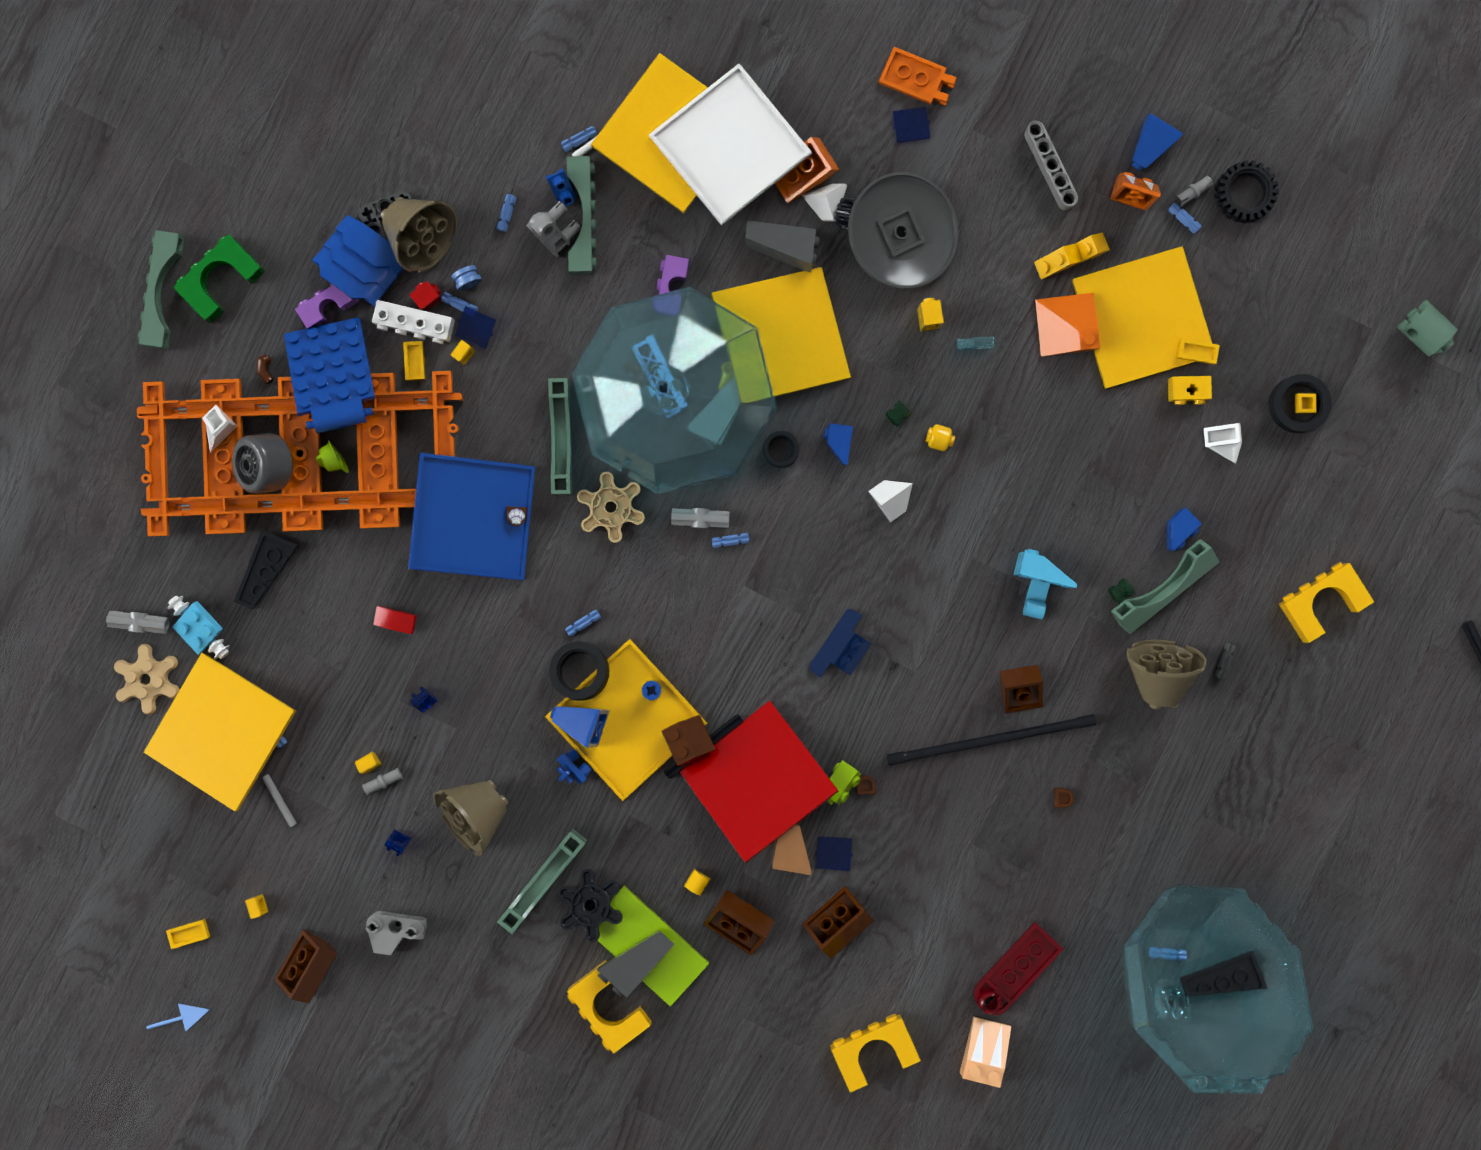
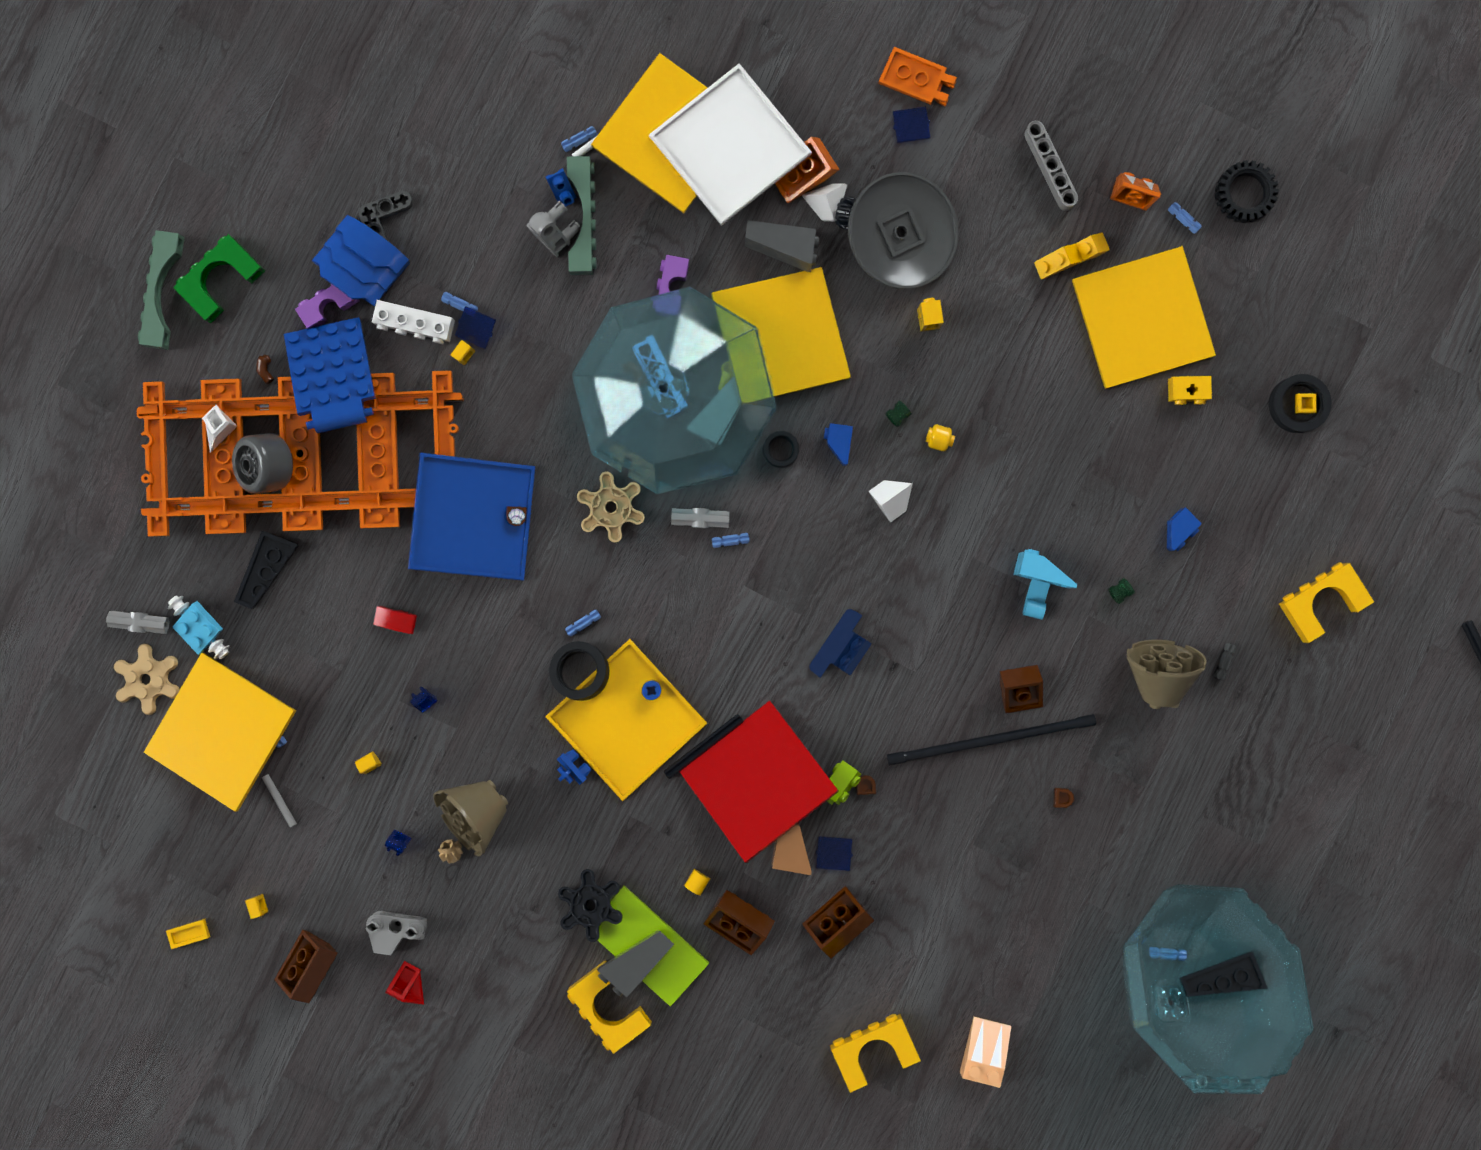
light blue piece [147,1004,210,1031] -> none
lime piece [316,440,349,473] -> none
light grey pin [362,767,403,796] -> none
dark tan cone [381,197,457,272] -> none
yellow tile [403,341,426,381] -> none
red brick [409,281,442,311] -> none
medium blue wheel [451,265,482,291] -> none
medium blue axle [496,194,516,232] -> none
sand green arch [497,828,587,934] -> none
sand green arch [548,378,573,496] -> none
blue slope [550,706,610,748] -> none
reddish brown slope [662,715,716,767] -> none
clear light blue axle [956,336,995,351] -> none
dark red plate [973,921,1064,1015] -> none
orange slope [1035,293,1100,357] -> none
sand green arch [1111,539,1219,634] -> none
blue slope [1131,113,1183,171] -> none
light grey pin [1175,176,1213,207] -> none
yellow tile [1177,338,1220,365] -> none
white slope [1204,423,1242,464] -> none
sand green cylinder [1397,299,1458,356] -> none
none -> red slope [385,961,424,1005]
none -> tan gear [438,839,463,864]

